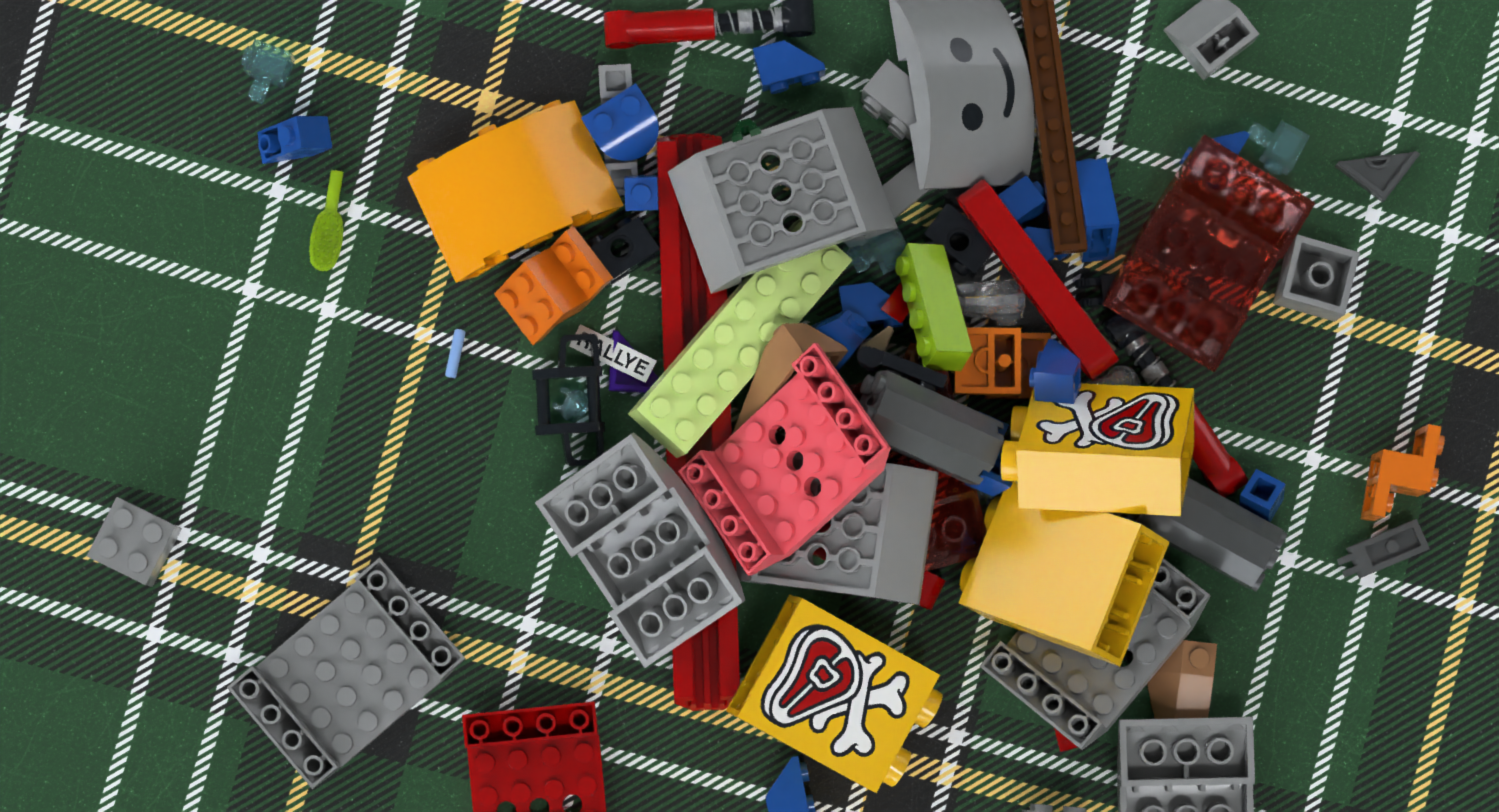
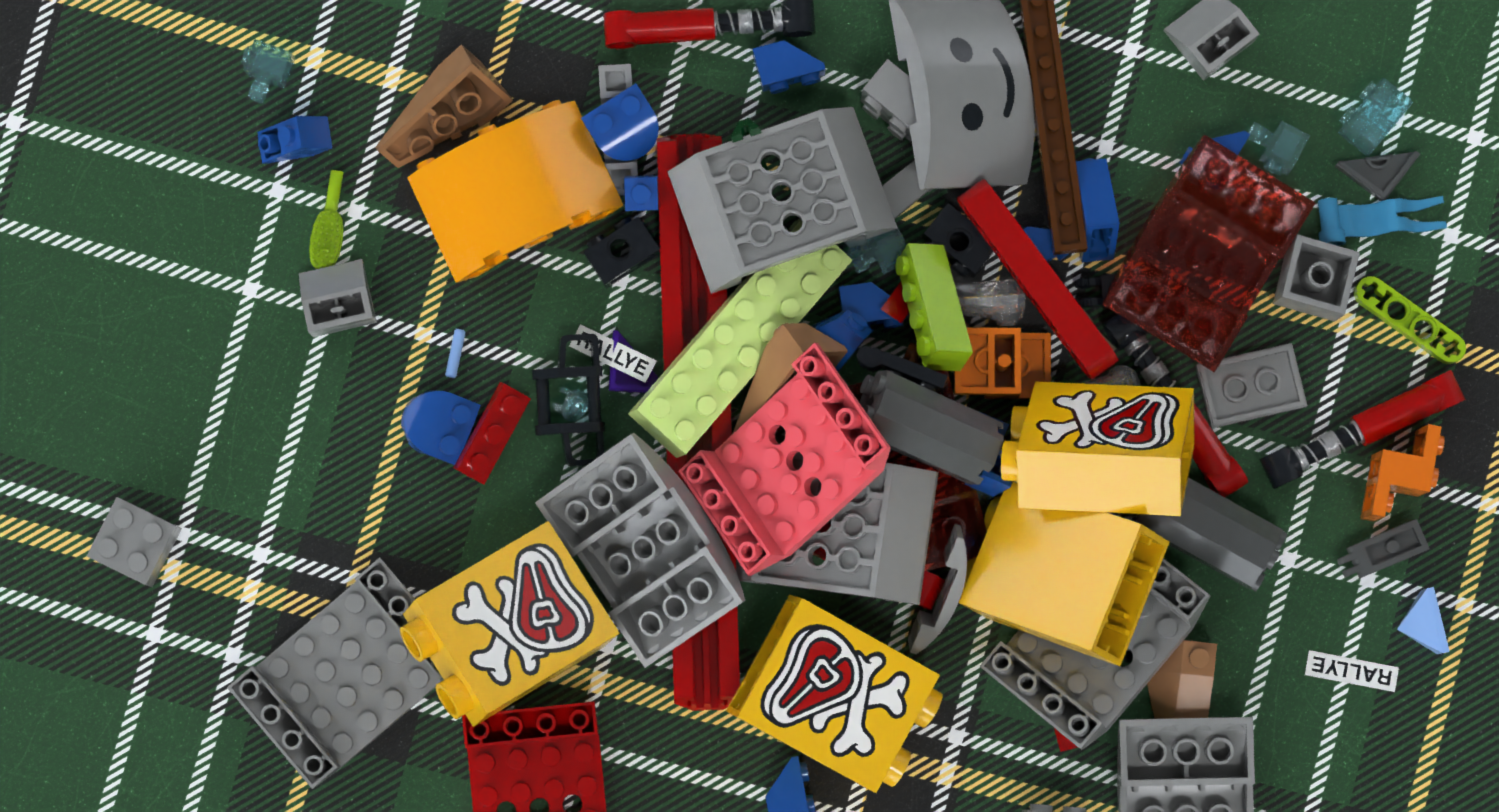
orange bracket [494,226,613,345] -> none
tan slope [858,326,894,352] -> none
blue brick [998,175,1047,227] -> none
blue slope [1029,339,1081,404] -> none
blue brick [1239,469,1286,522] -> none
none -> light grey slope [299,259,377,337]
none -> medium nougat wedge [375,44,513,168]
none -> brick [400,521,620,727]
none -> blue slope [401,390,481,466]
none -> red plate [453,382,531,485]
none -> light grey slope [908,524,967,654]
none -> light grey tile [1195,343,1308,429]
none -> piece [1259,370,1466,489]
none -> white sticker [1305,650,1399,692]
none -> dark azure flag [1318,196,1447,246]
none -> clear light blue brick [1338,78,1413,156]
none -> lime beam [1354,276,1466,364]
none -> light blue slope [1397,587,1450,654]

